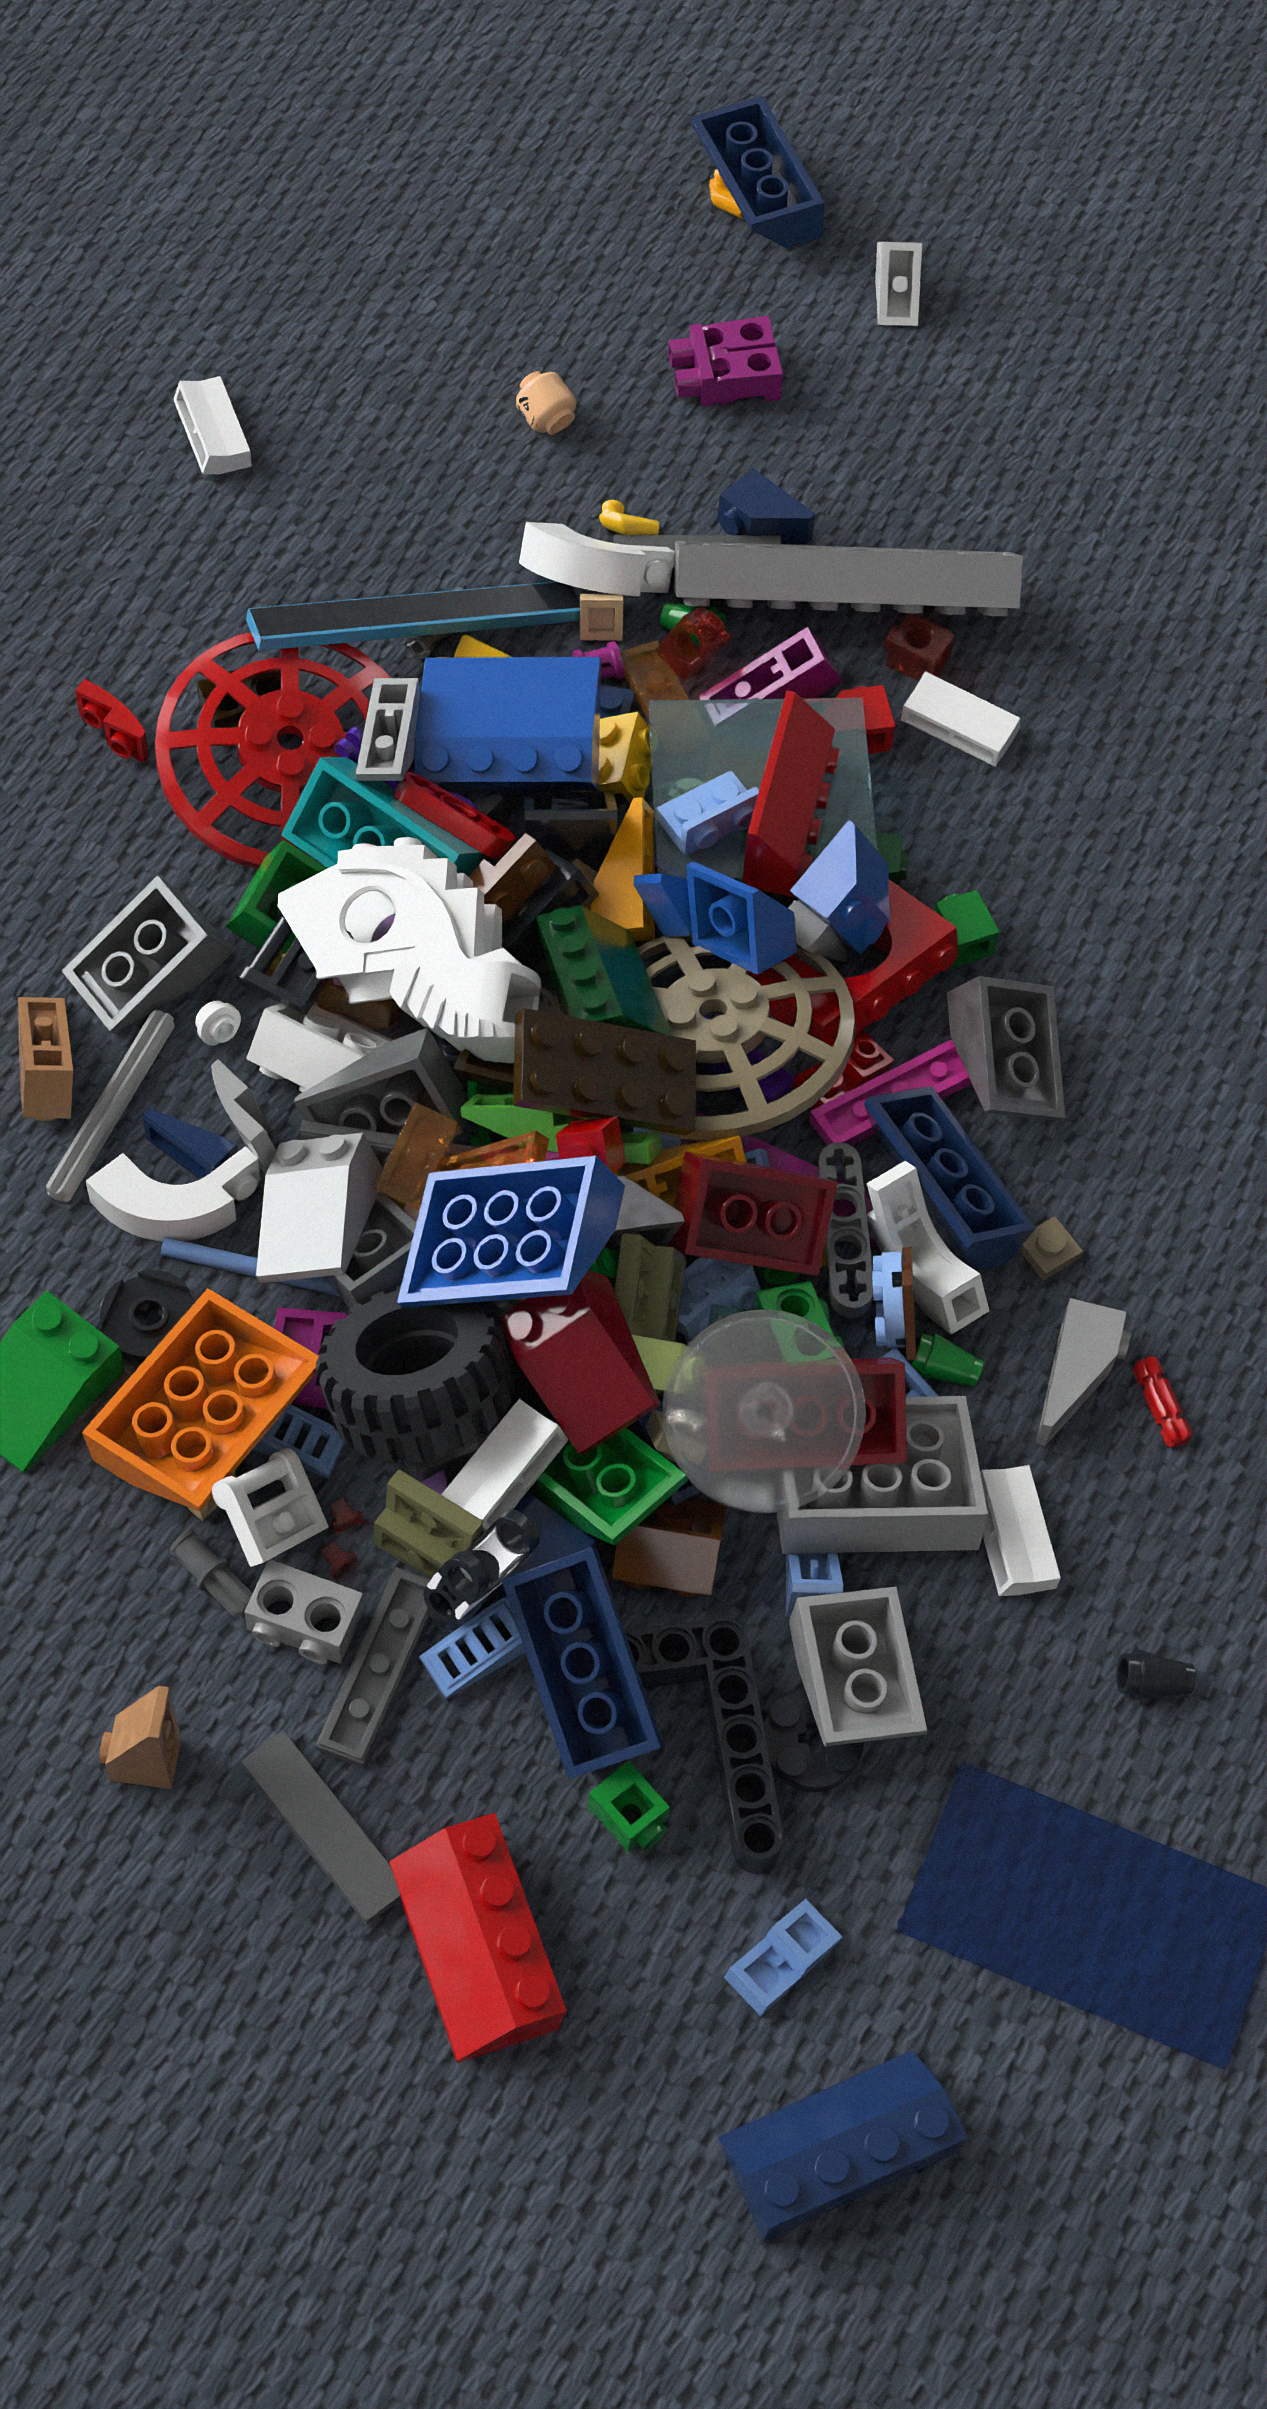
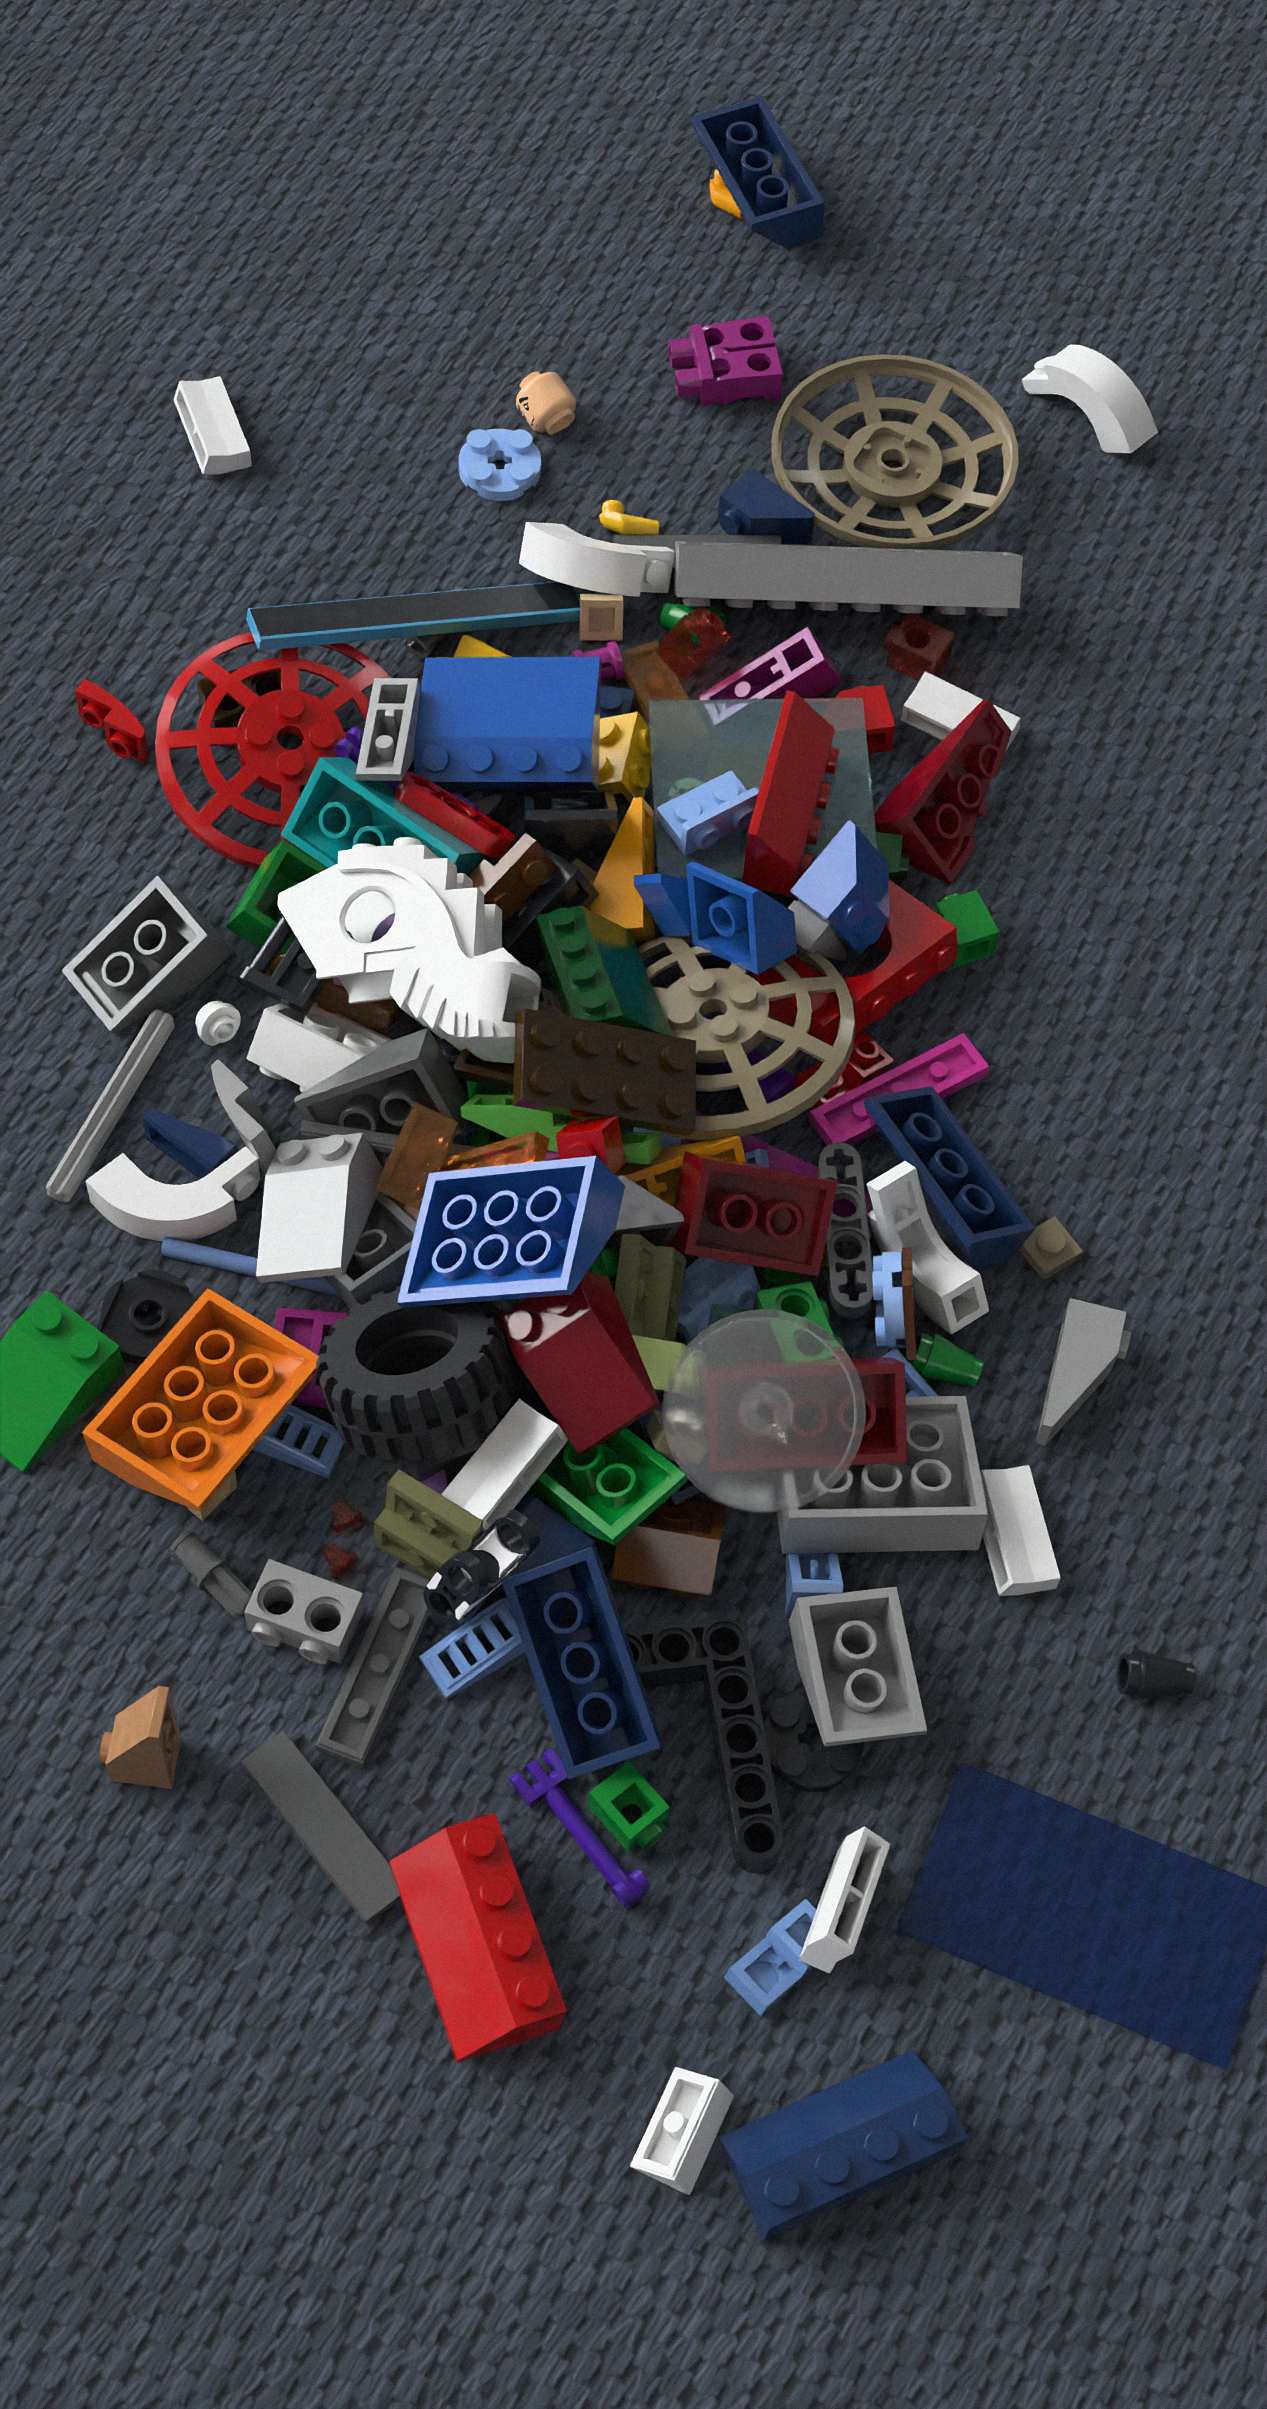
medium nougat slope [18,997,73,1121] -> none
white plate [212,1448,329,1567] -> none
white slope [875,242,922,326] -> none
flat silver slope [947,976,1066,1121] -> none
red axle [1133,1356,1192,1448] -> none
none -> light blue plate [459,429,541,501]
none -> dark purple hinge [508,1748,650,1908]
none -> white slope [630,2067,734,2195]
none -> dark tan dish [771,354,1019,550]
none -> white piece [799,1826,890,1974]
none -> dark red wedge [867,699,1012,884]
none -> white arch [1021,345,1158,453]

